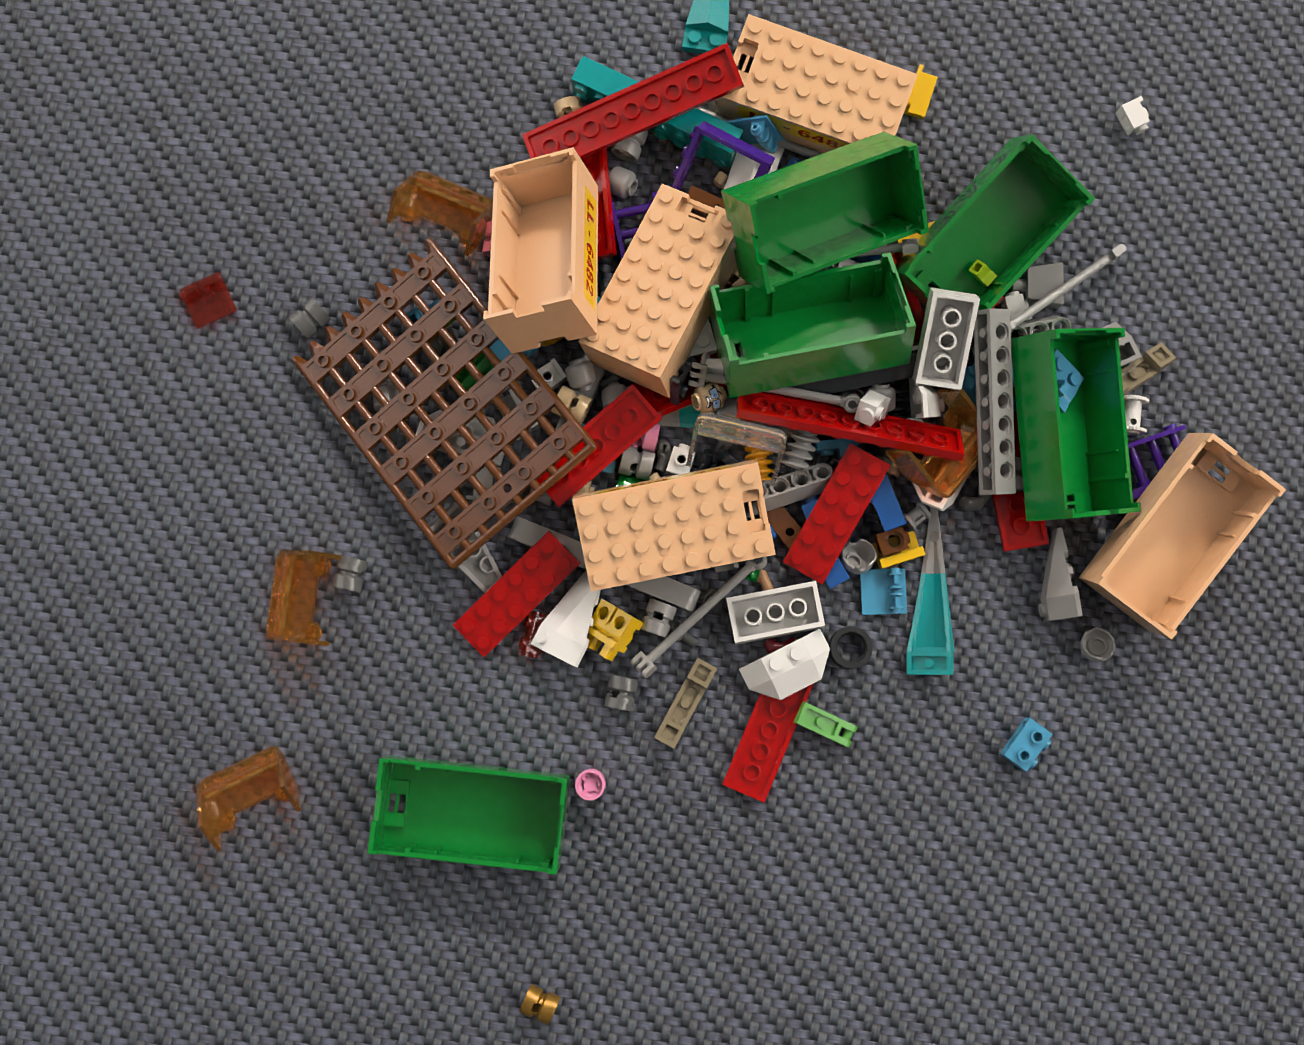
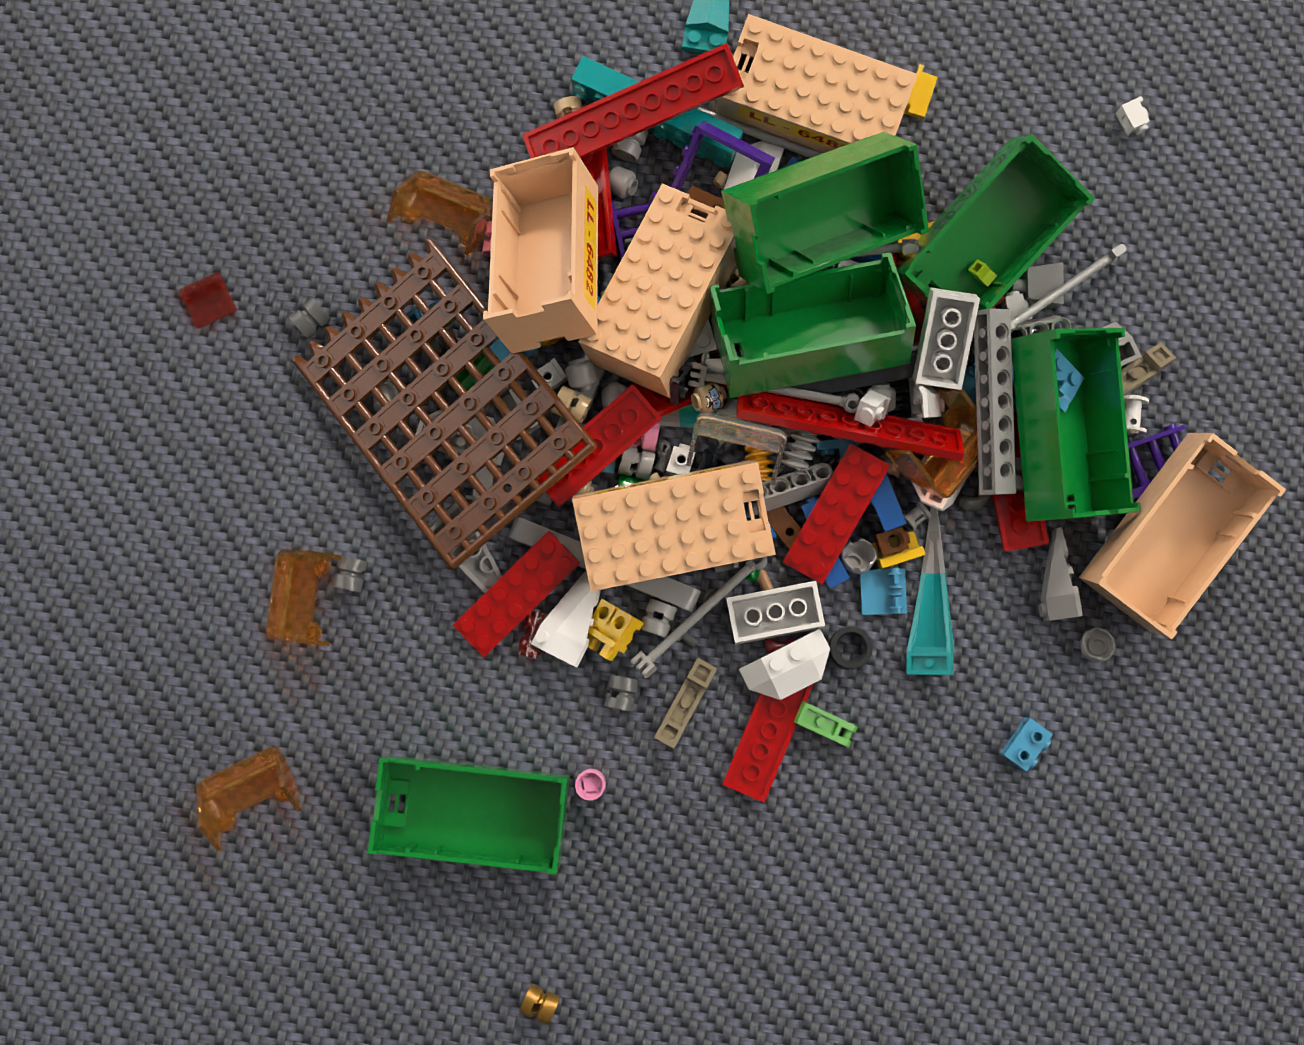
dark azure hinge [726,115,784,153] -> none

